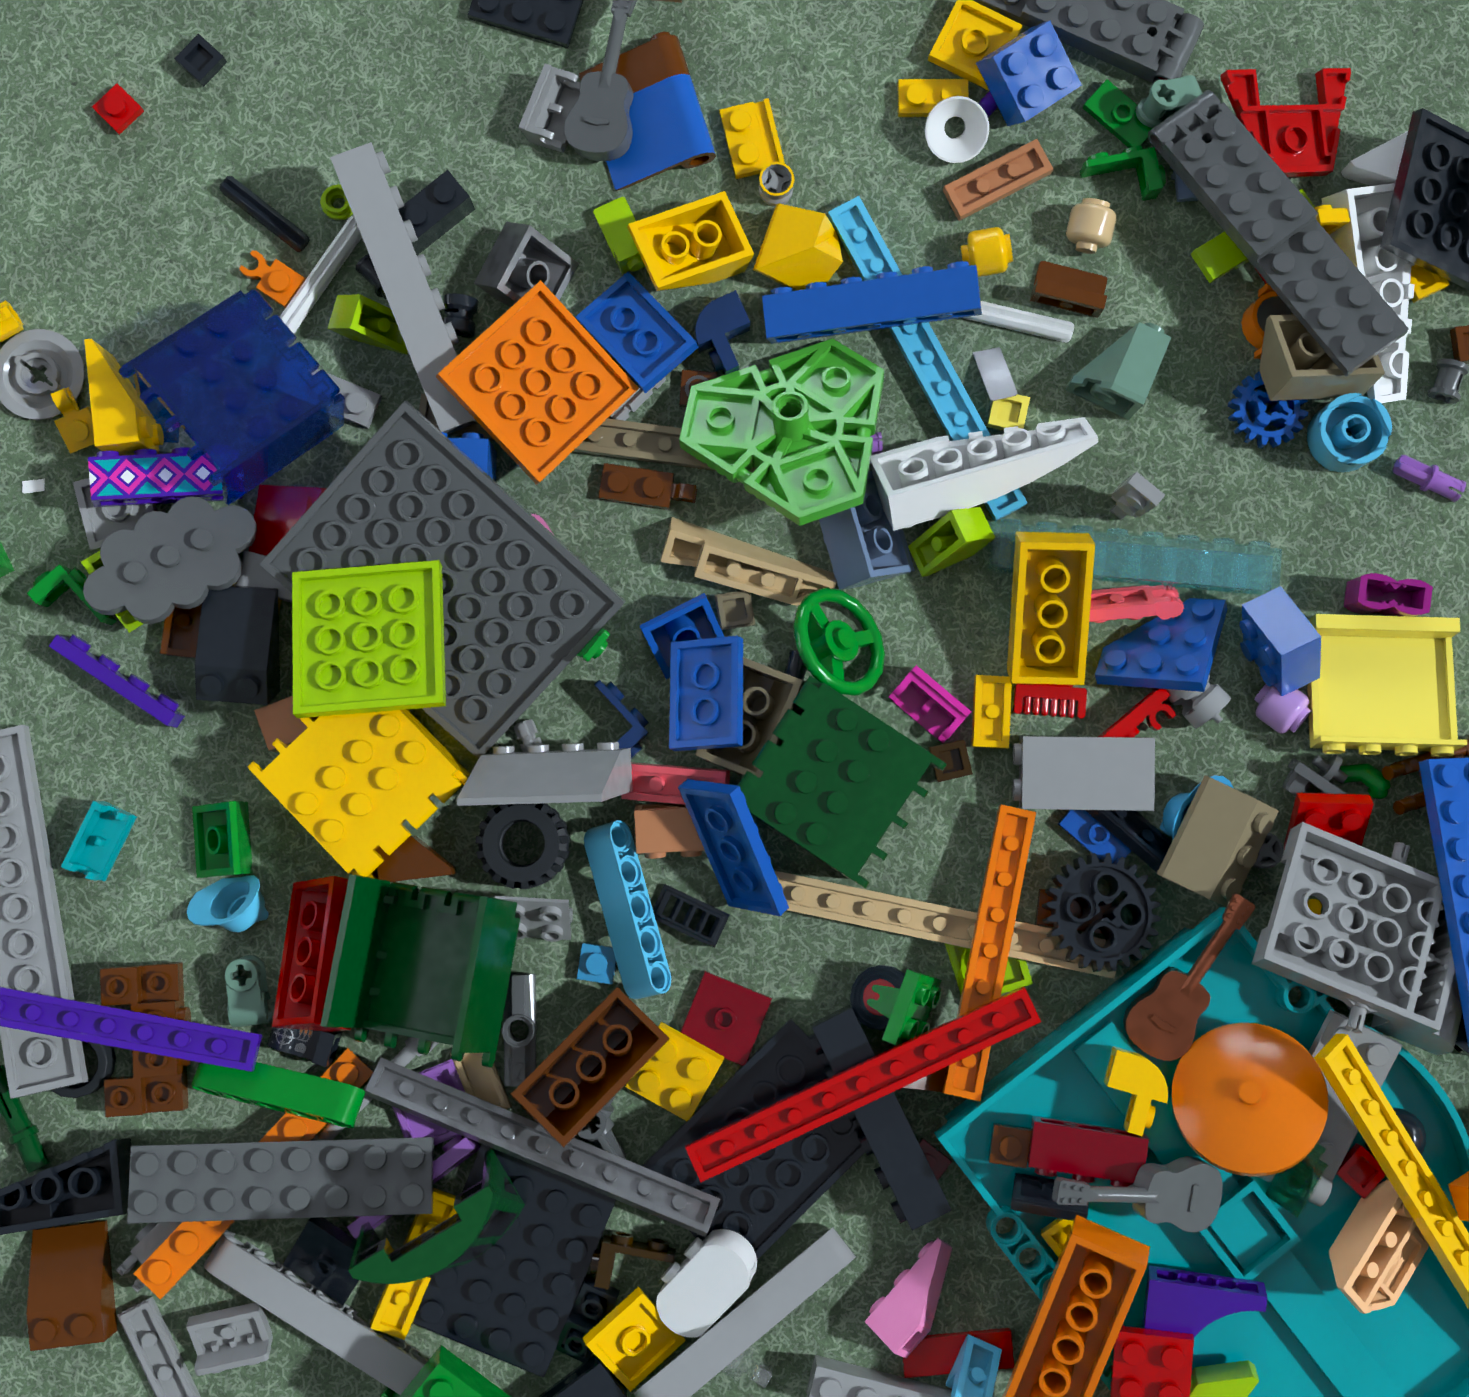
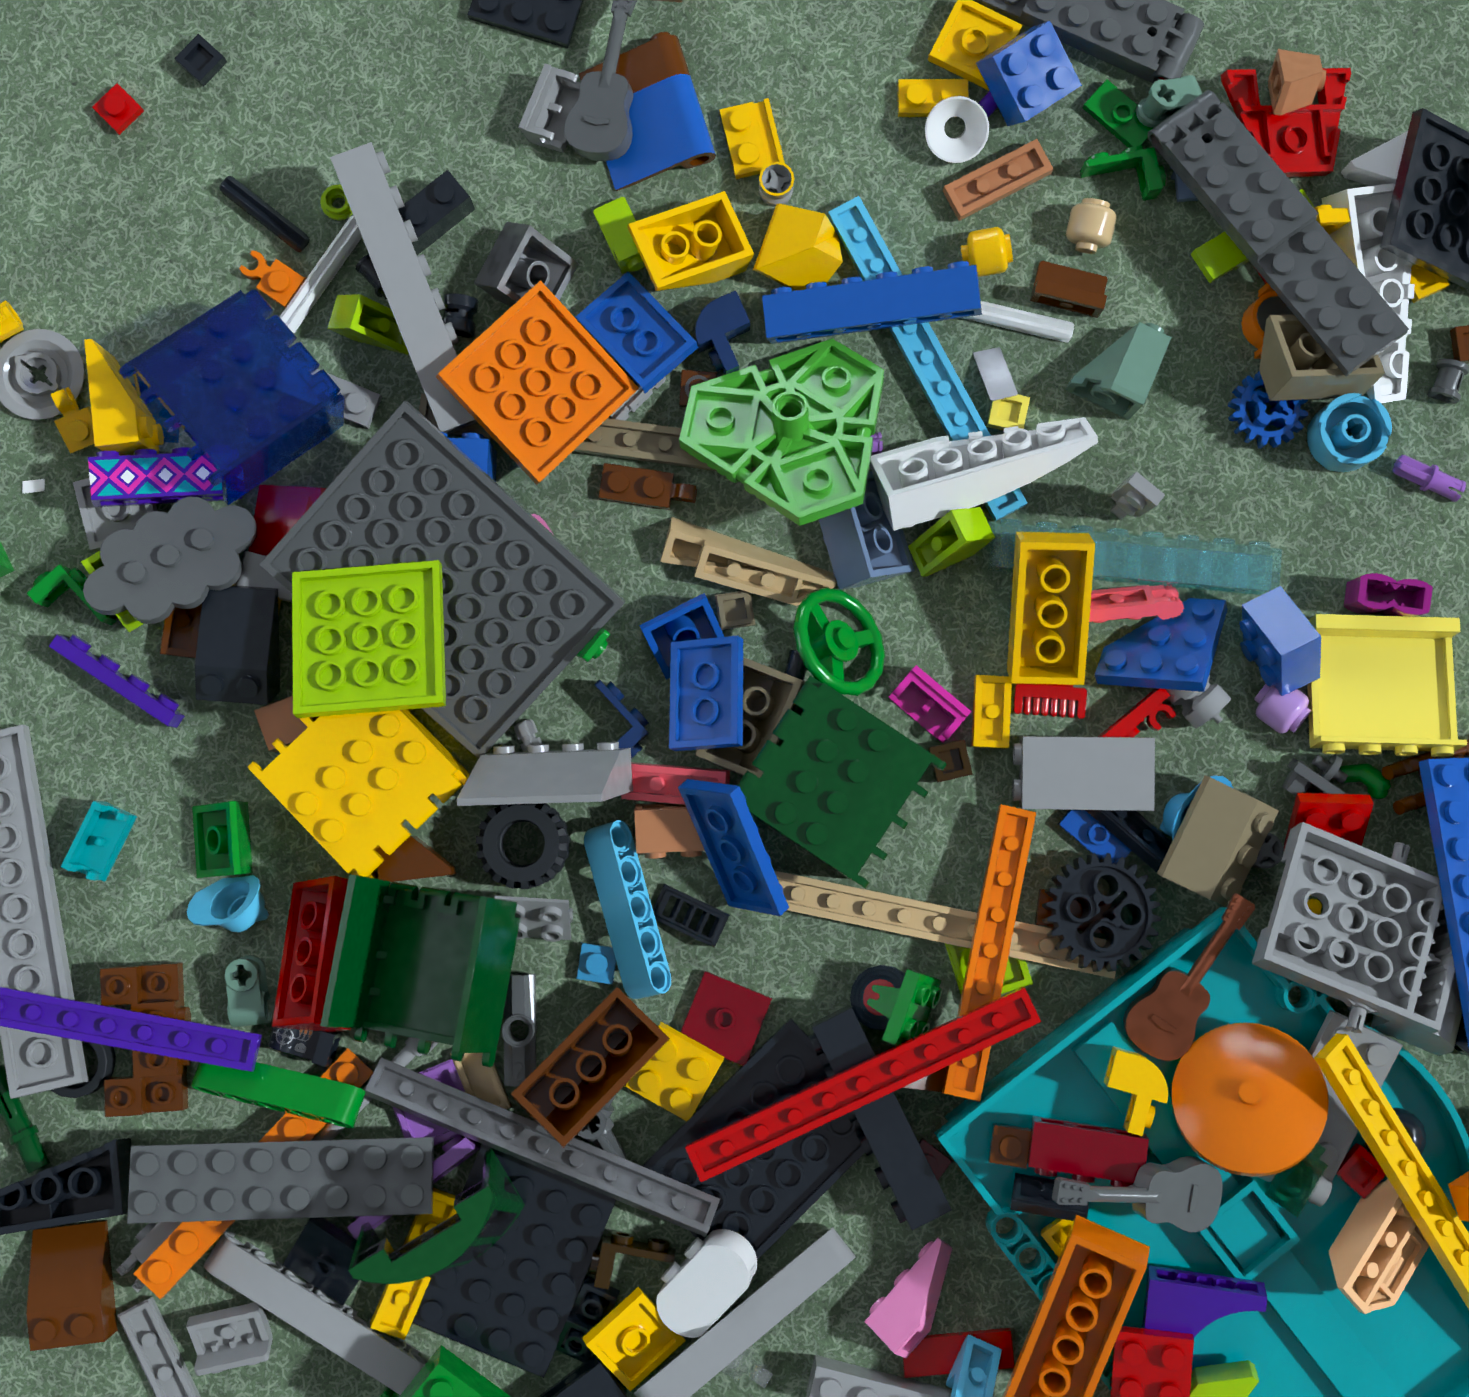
none -> nougat slope [1268,49,1326,115]

